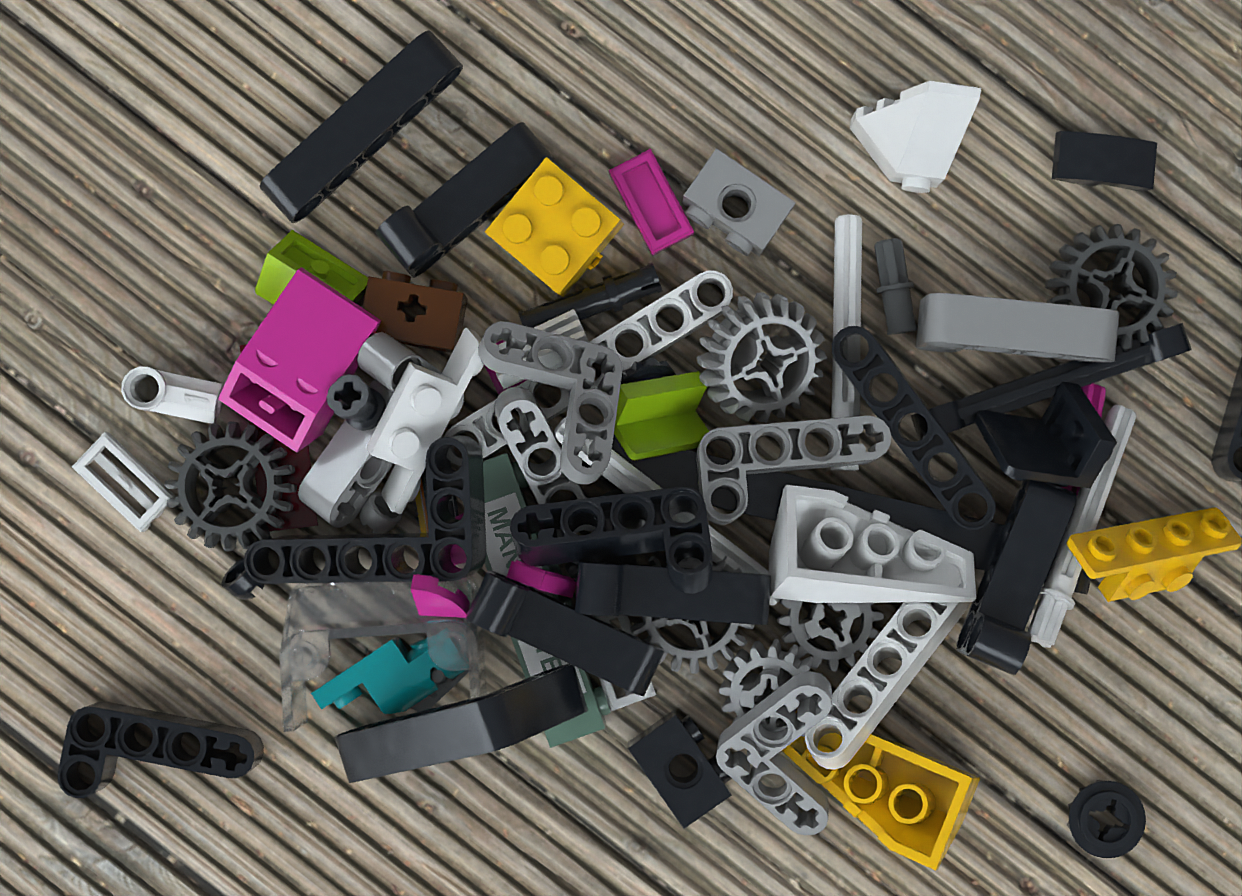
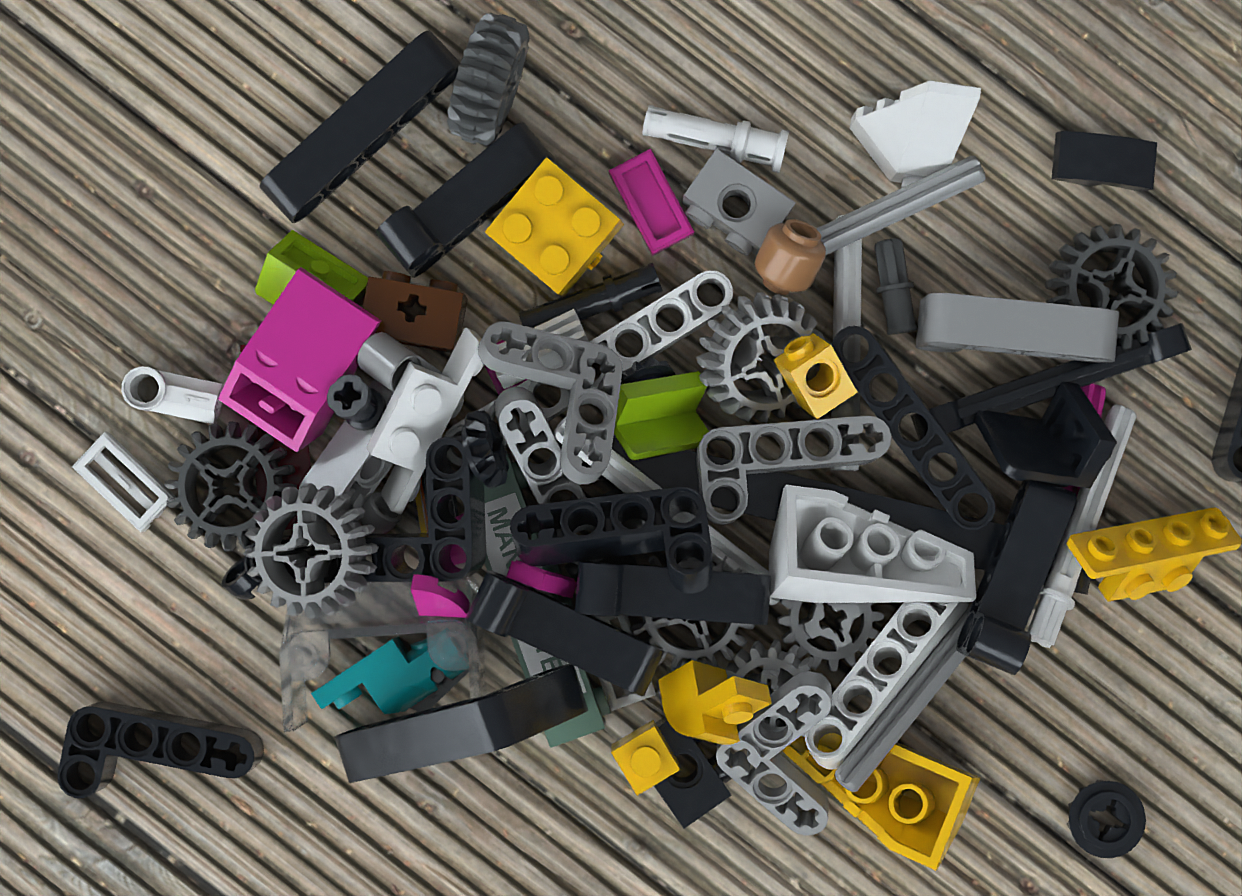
none -> light grey gear [243,483,379,619]
none -> dark grey gear [447,13,530,146]
none -> black gear [462,410,509,489]
none -> yellow brick [611,720,680,795]
none -> white pin [642,105,789,173]
none -> yellow brick [658,660,772,745]
none -> medium nougat head [754,219,826,295]
none -> yellow brick [773,333,858,419]
none -> light grey axle [816,156,986,255]
none -> light grey axle [835,605,971,792]

